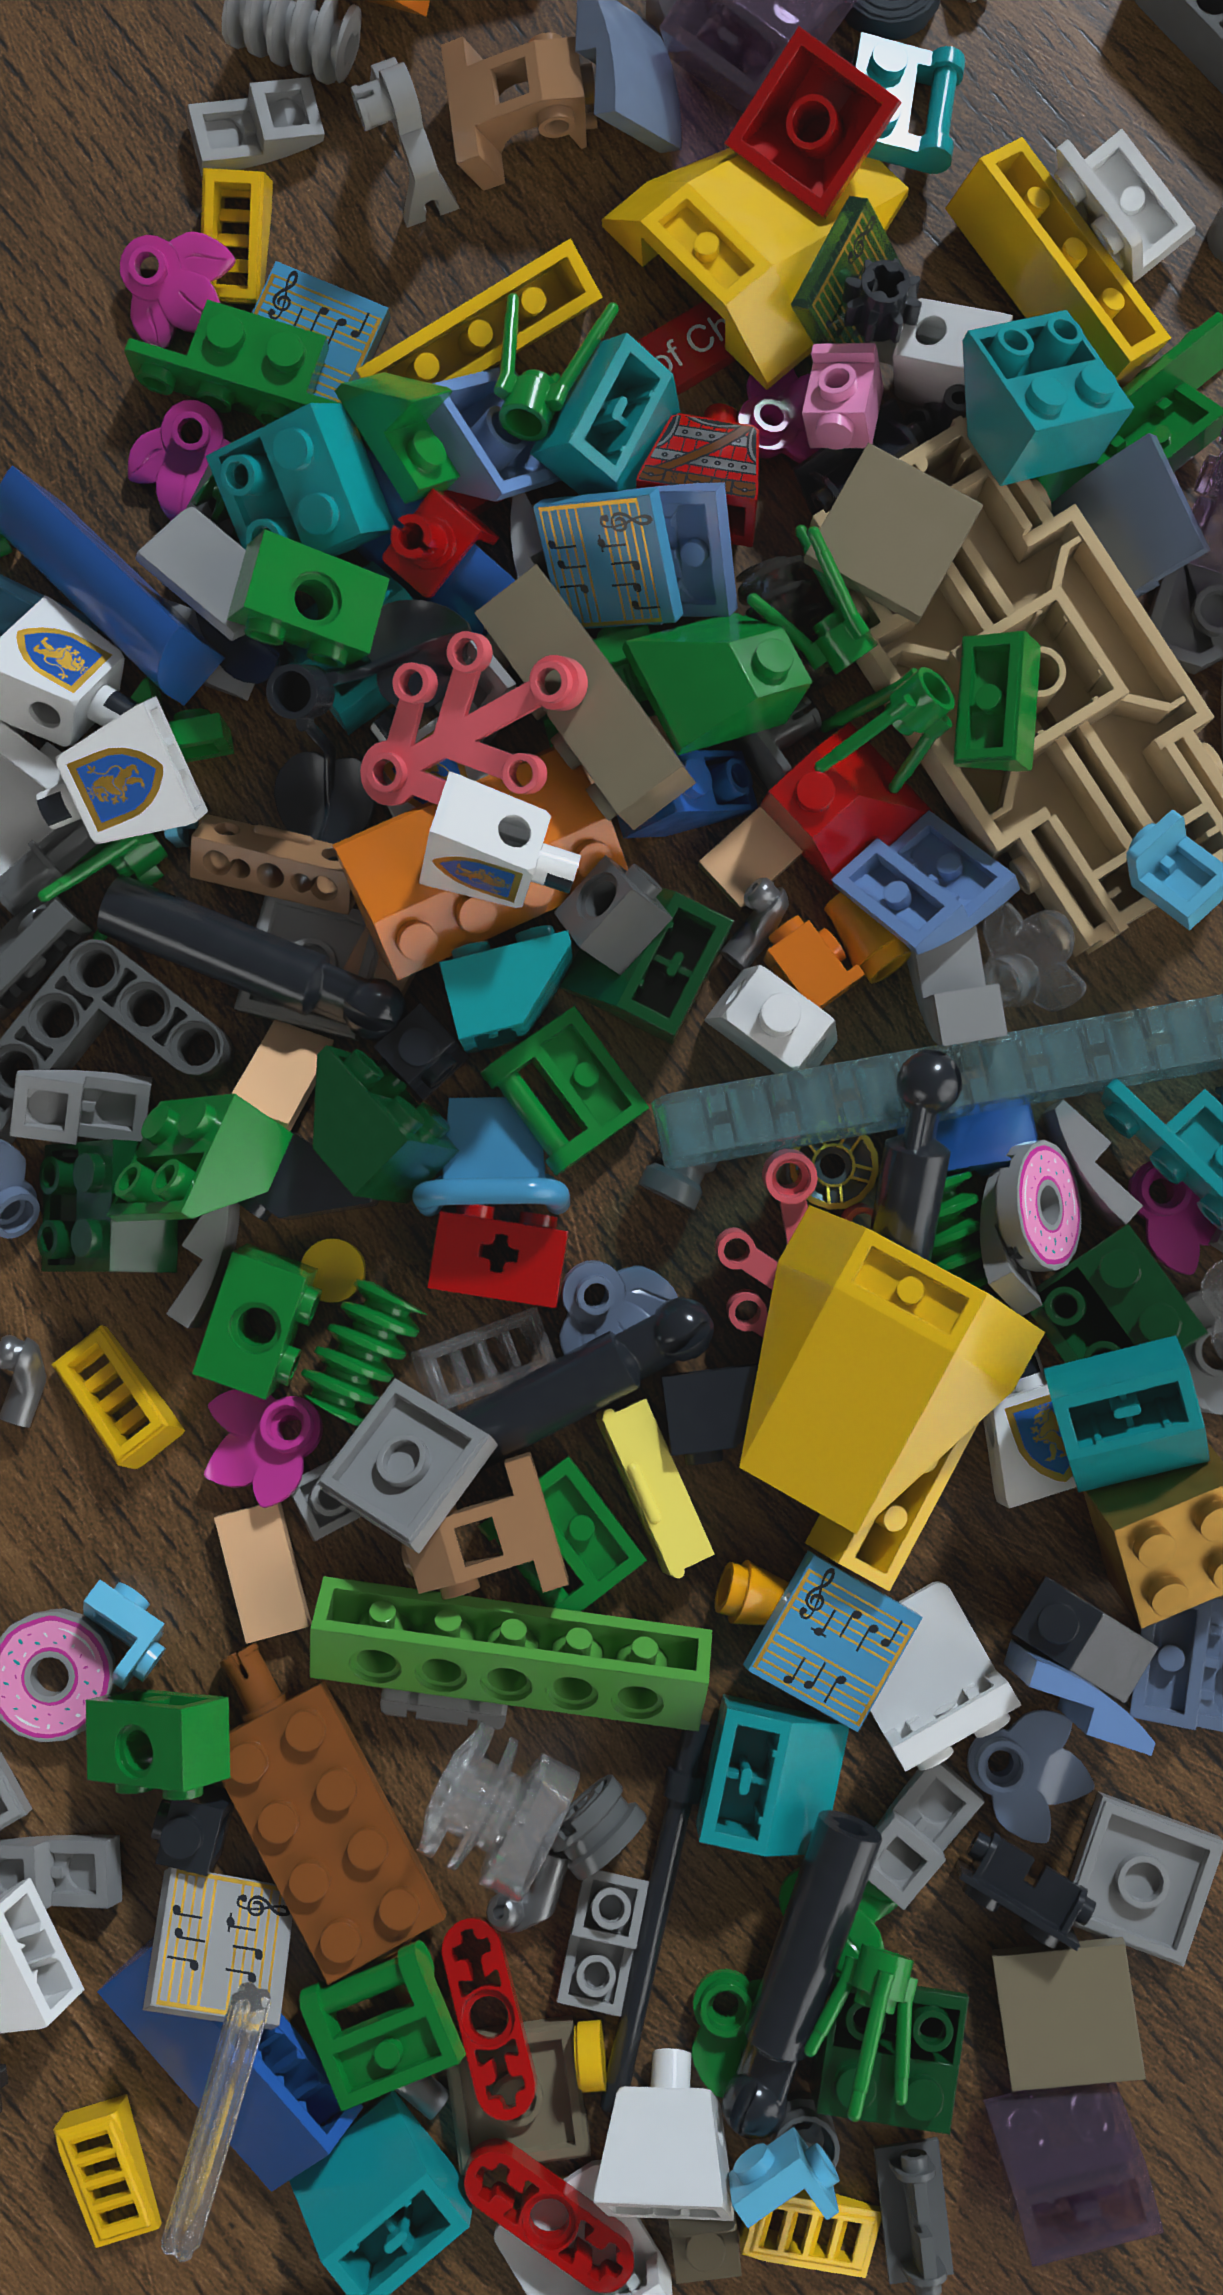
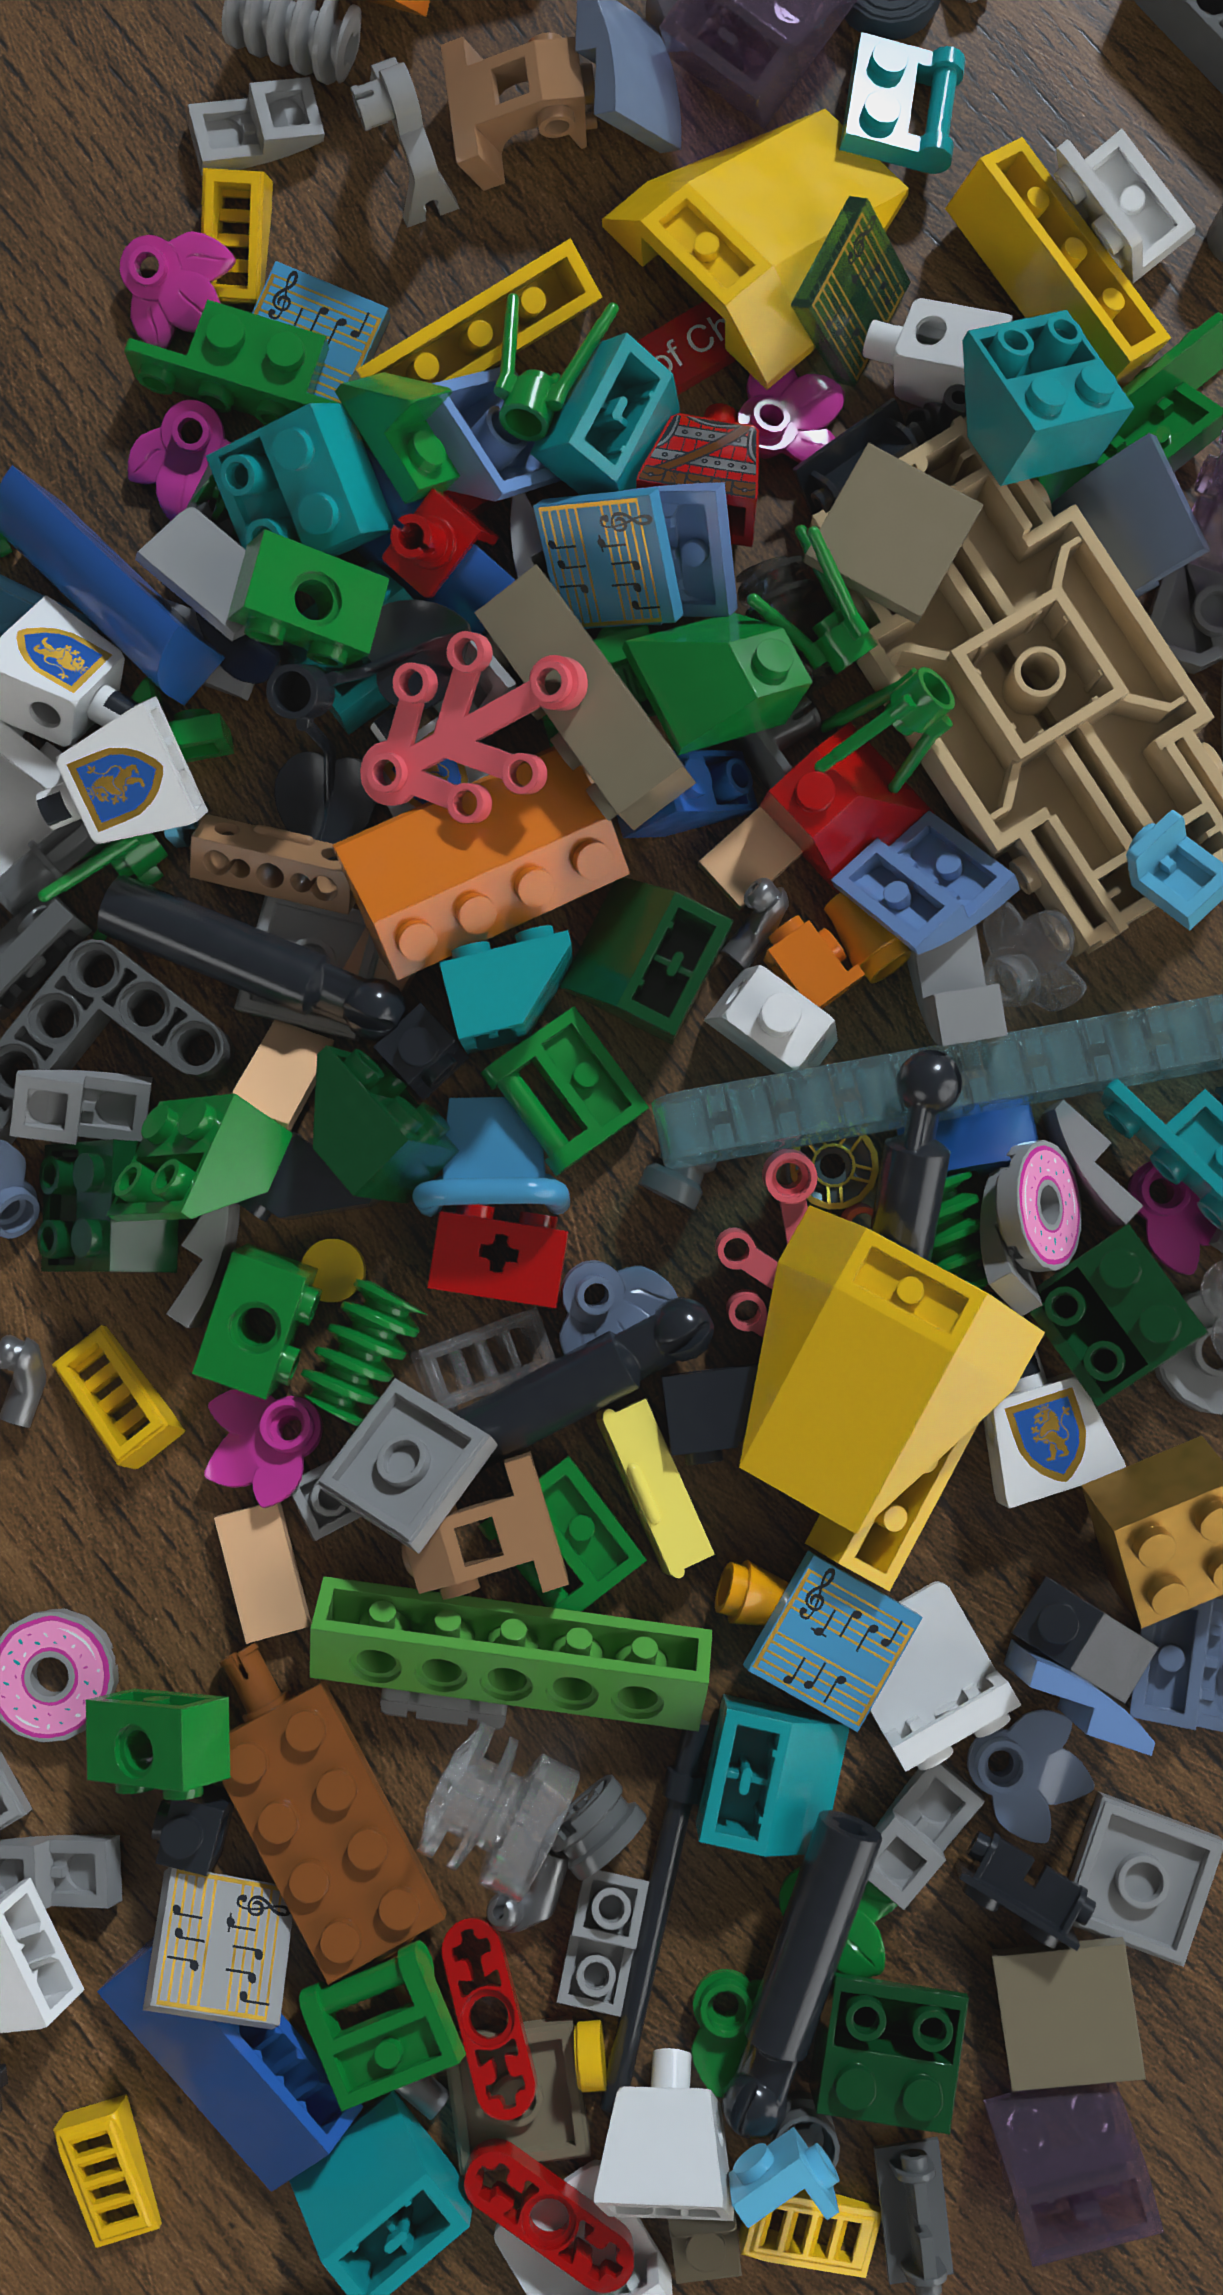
medium azure bracket [83,1580,166,1690] -> none
clear axle [161,1982,271,2262] -> none
white torso [419,771,581,908] -> none
dark grey brick [554,855,672,975] -> none
red slope [724,26,902,219] -> none
bright pink brick [802,343,884,450] -> none
green plant [804,1943,918,2122] -> none
black gear [842,259,922,344] -> none
green slope [953,631,1041,772] -> none
teal slope [1044,1335,1210,1492] -> none

